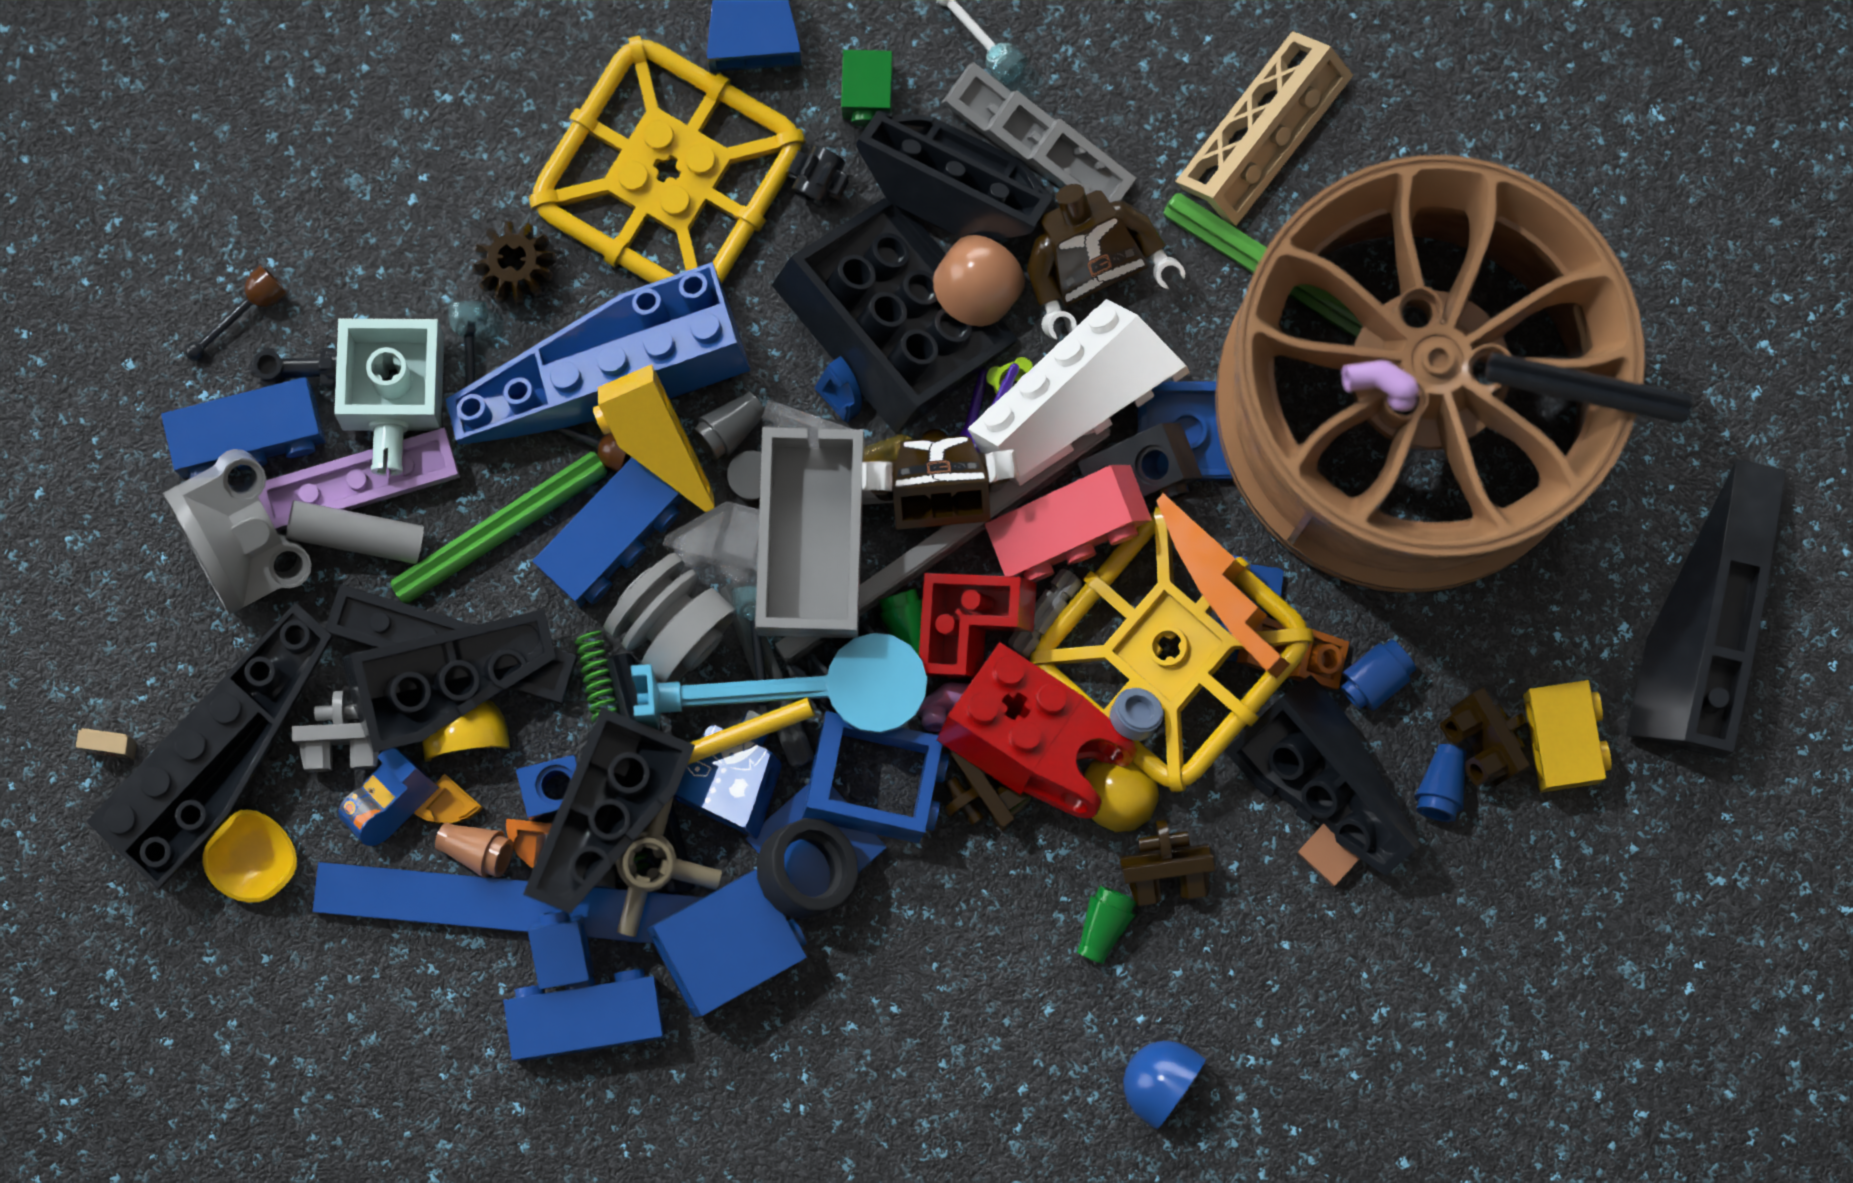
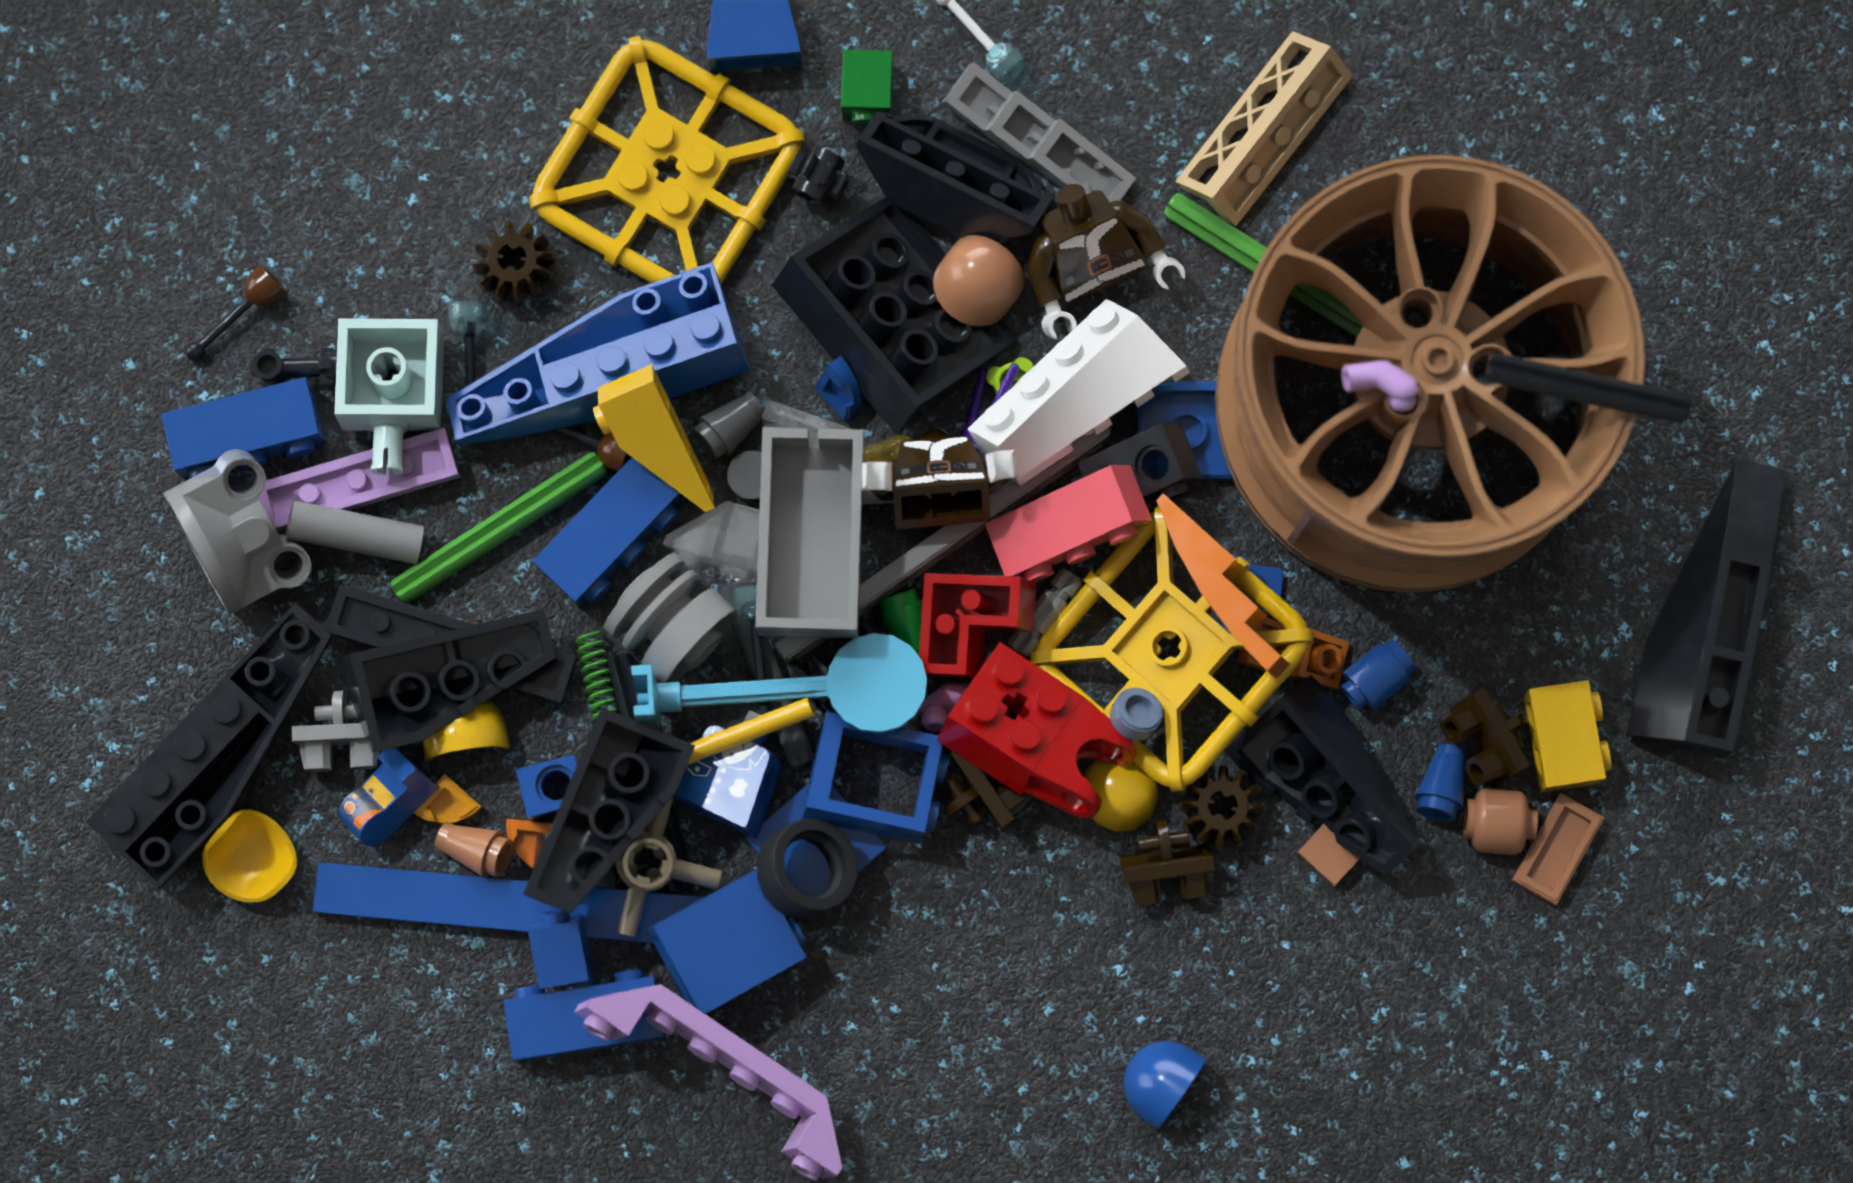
tan tile [76,728,137,760] -> none
green cone [1076,885,1136,964] -> none
none -> lavender slope [574,984,842,1181]
none -> dark brown gear [1179,765,1265,851]
none -> nougat head [1463,788,1538,856]
none -> nougat tile [1511,793,1605,906]

